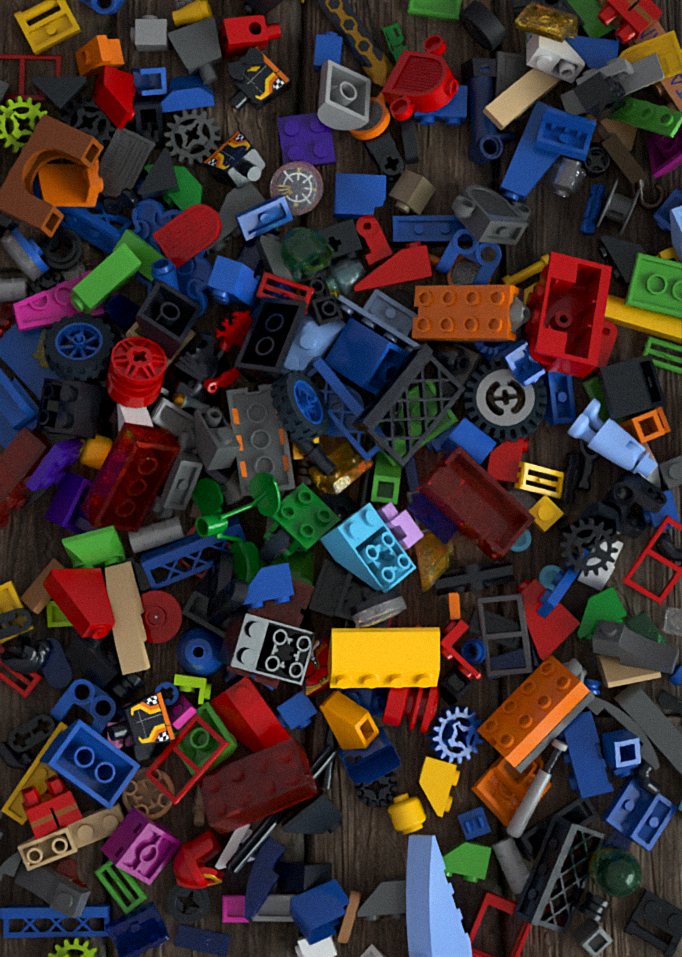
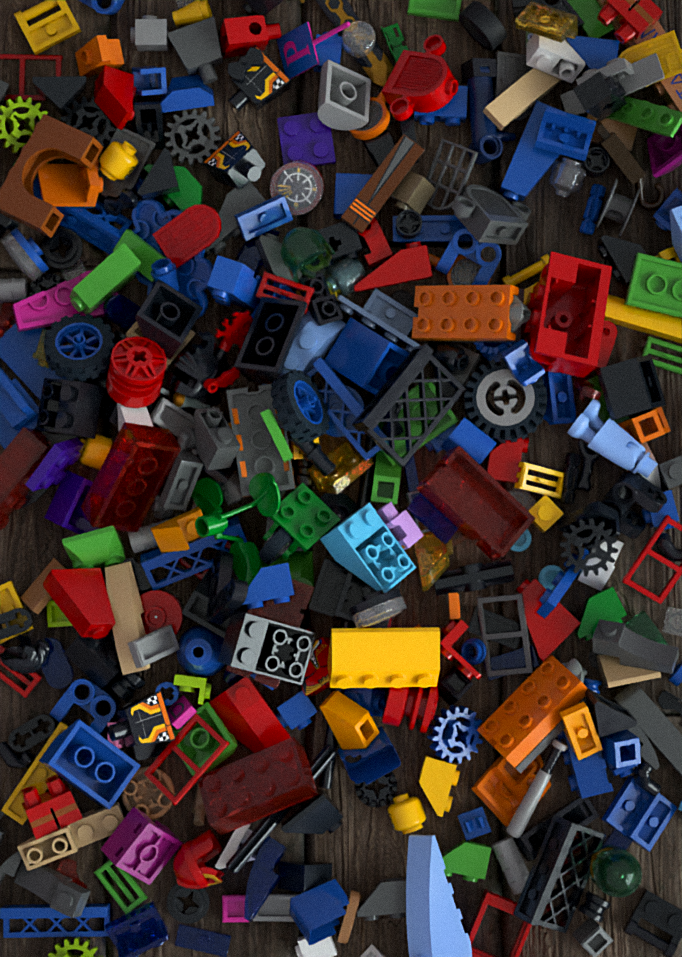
none -> yellow head [99,141,138,181]
none -> light grey tile [128,625,180,668]
none -> light orange slope [150,506,203,553]
none -> bright green tile [260,409,293,463]
none -> blue piece [276,21,350,80]
none -> reddish brown tile [340,134,425,234]
none -> clear head [342,20,376,58]
none -> black wheel [395,209,422,240]
none -> dark grey window [425,138,478,211]
none -> light orange slope [559,701,603,760]
none -> clear red piece [573,378,601,400]
none -> black slope [585,689,638,738]

